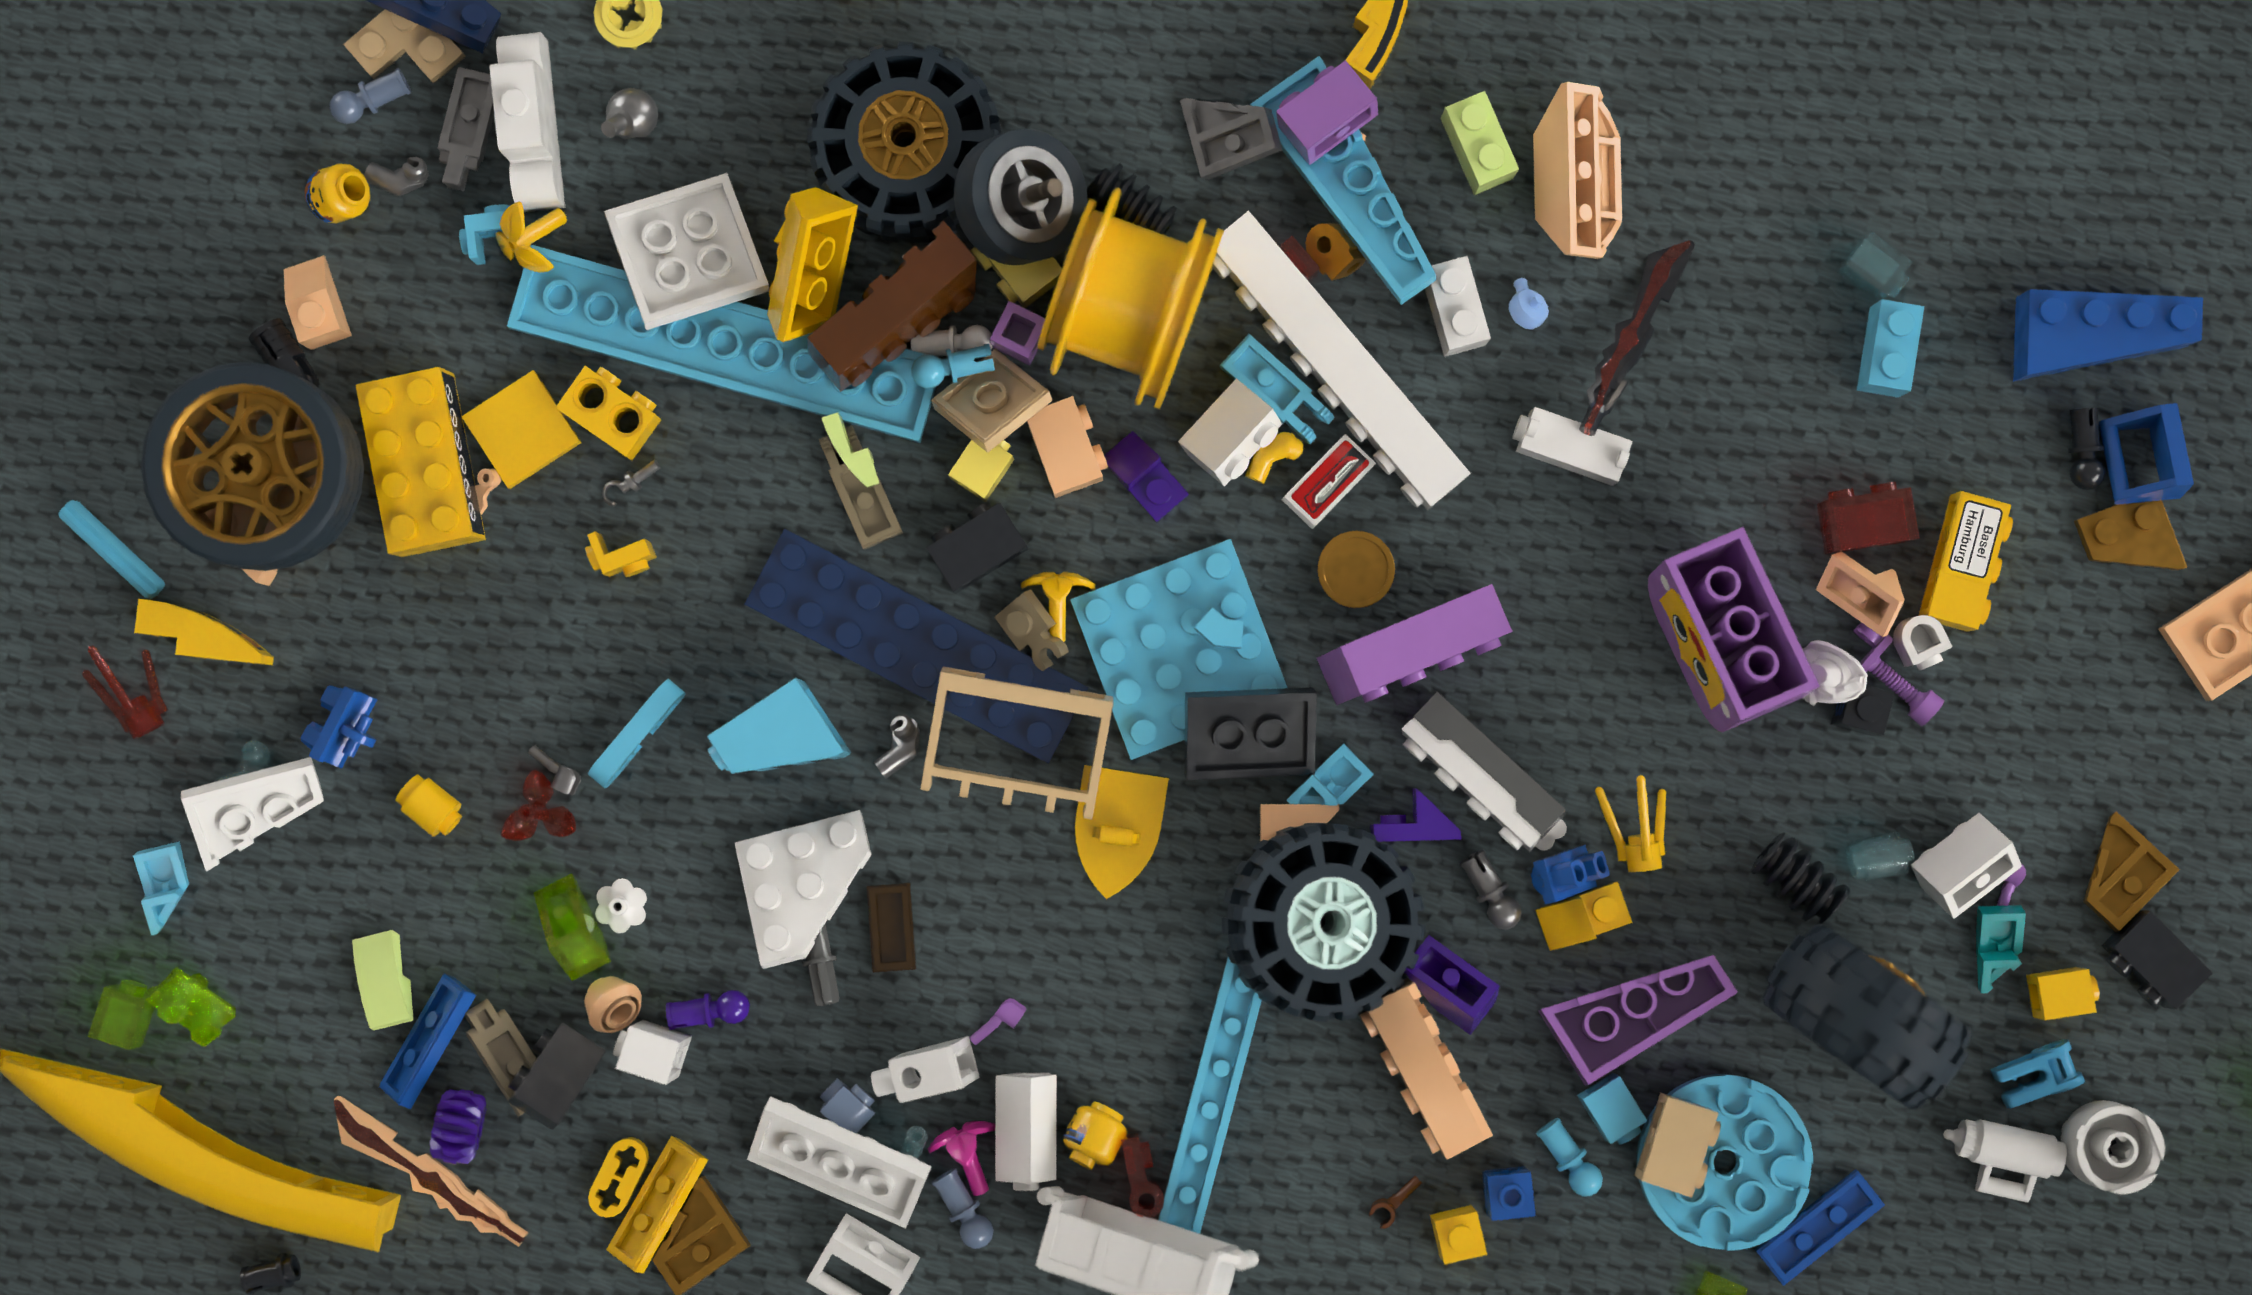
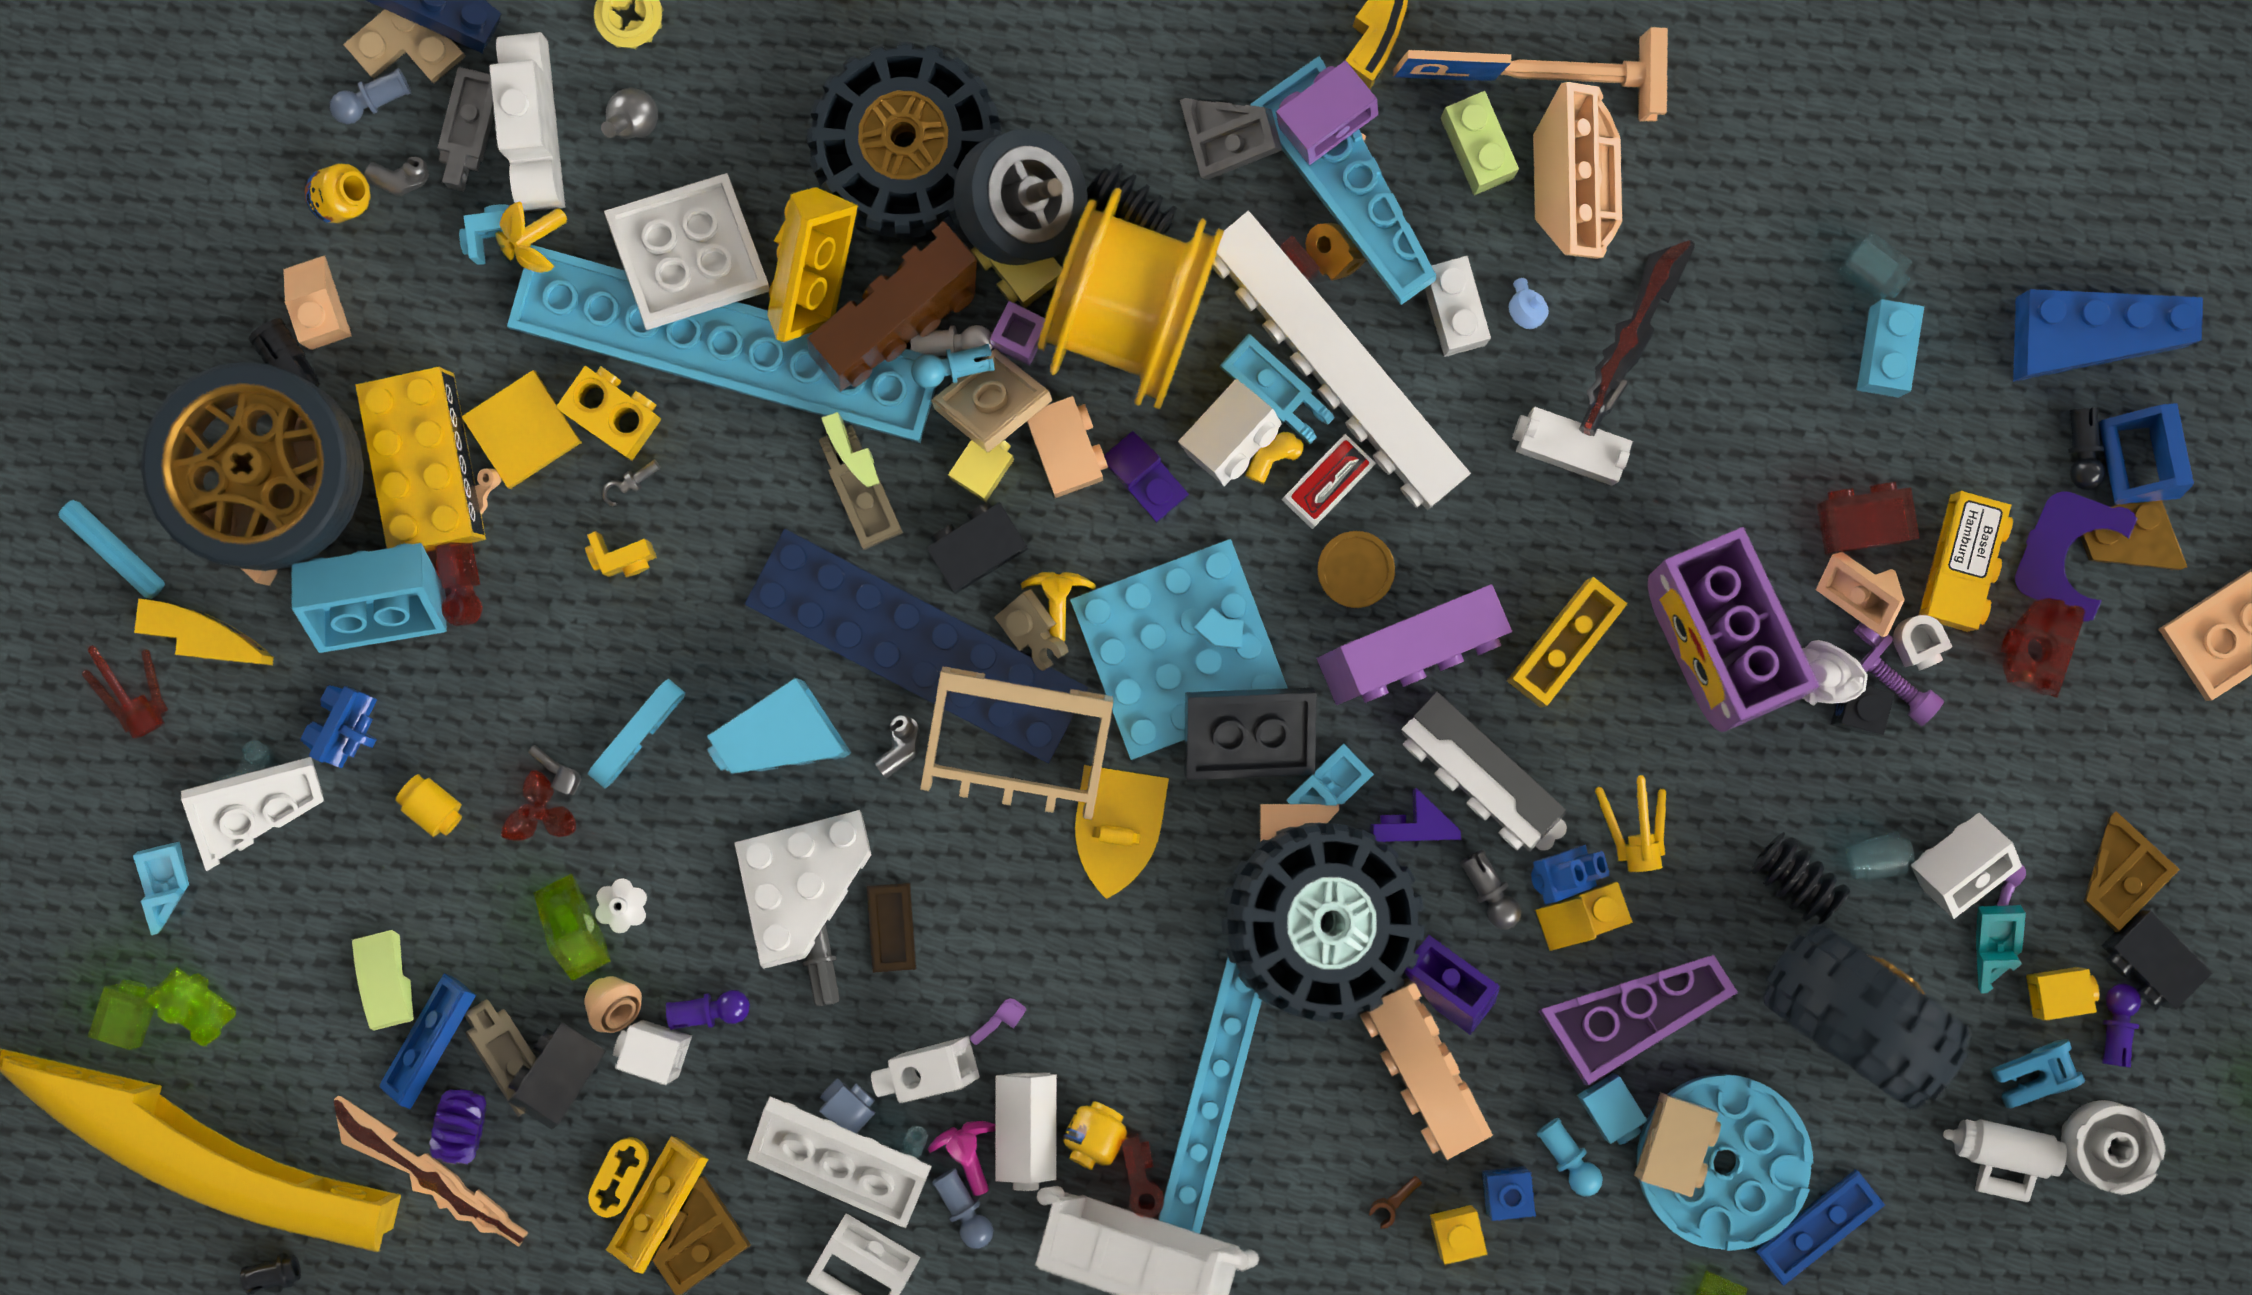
none -> medium azure brick [292,543,447,653]
none -> clear red plate [434,542,482,626]
none -> light nougat piece [1393,27,1668,122]
none -> yellow brick [1507,577,1628,707]
none -> clear red piece [2001,598,2086,698]
none -> dark purple piece [2015,491,2138,622]
none -> dark purple pin [2102,984,2141,1068]

